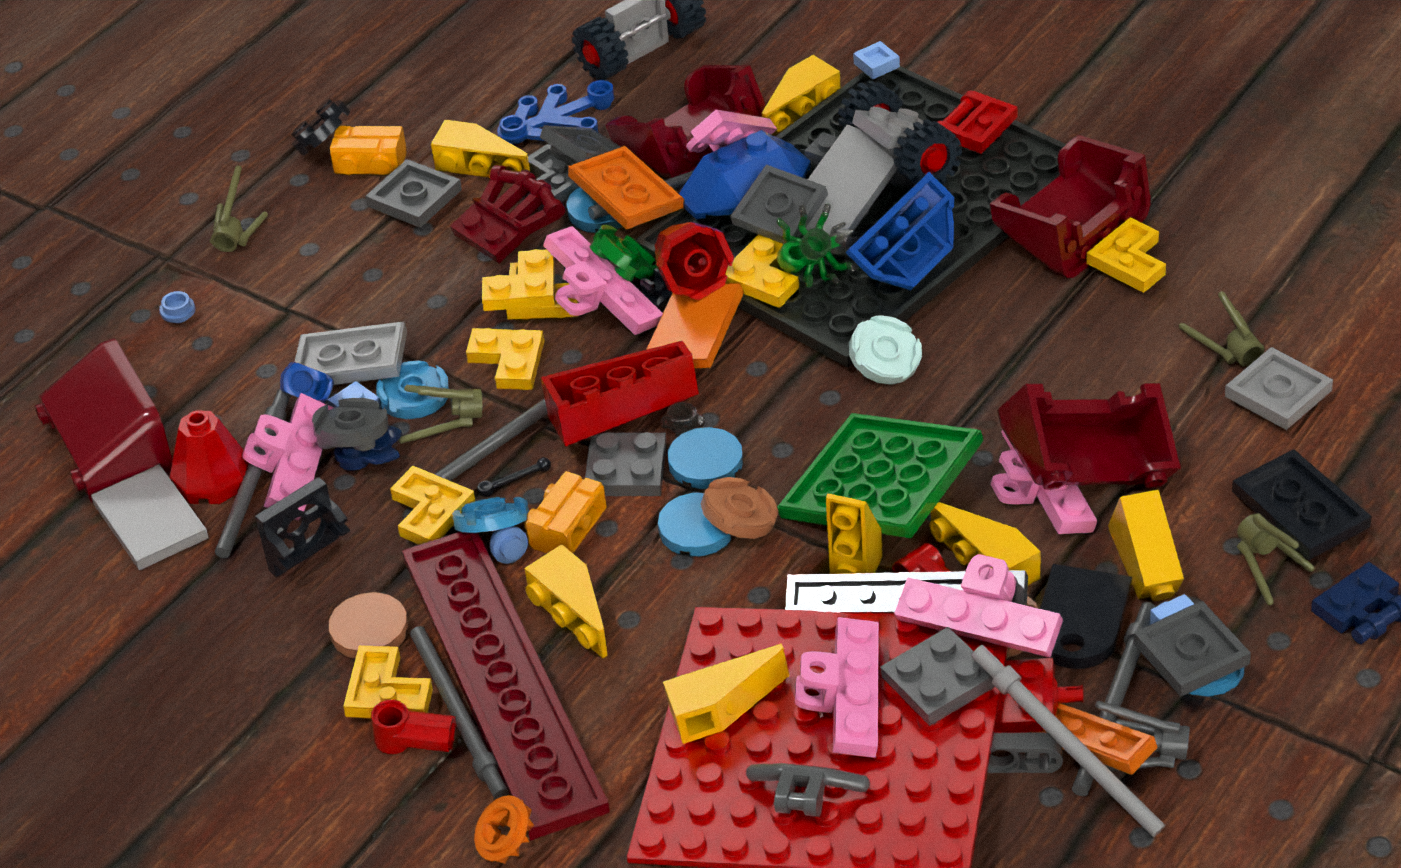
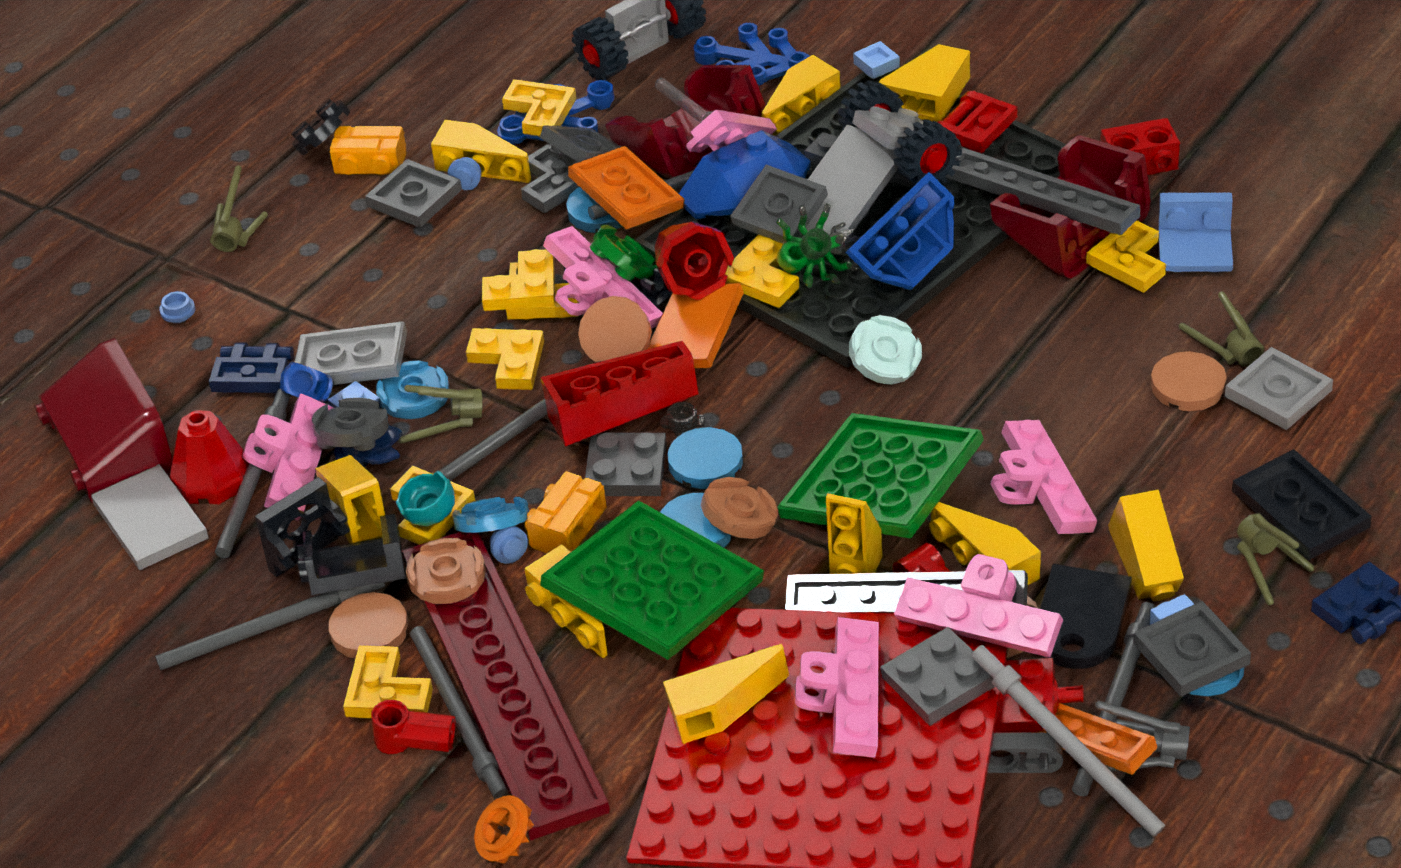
dark red plate [450,164,565,264] -> none
black hinge [477,457,551,497] -> none
dark grey piece [746,763,870,817] -> none
dark red windscreen [997,383,1181,490] -> none
none -> dark grey bar [155,582,385,671]
none -> dark blue plate [209,342,294,393]
none -> black panel [297,514,406,595]
none -> yellow slope [315,455,385,543]
none -> teal hair [396,471,455,527]
none -> nougat tile [406,538,486,604]
none -> medium blue plate [448,157,481,190]
none -> yellow plate [502,79,577,137]
none -> green tile [540,500,764,660]
none -> nougat tile [578,296,652,363]
none -> clear bar [655,78,714,123]
none -> blue plant [694,23,810,86]
none -> yellow slope [879,44,970,122]
none -> dark grey plate [945,148,1140,235]
none -> red brick [1101,118,1180,175]
none -> nougat tile [1151,351,1227,412]
none -> medium blue bracket [1158,193,1233,272]

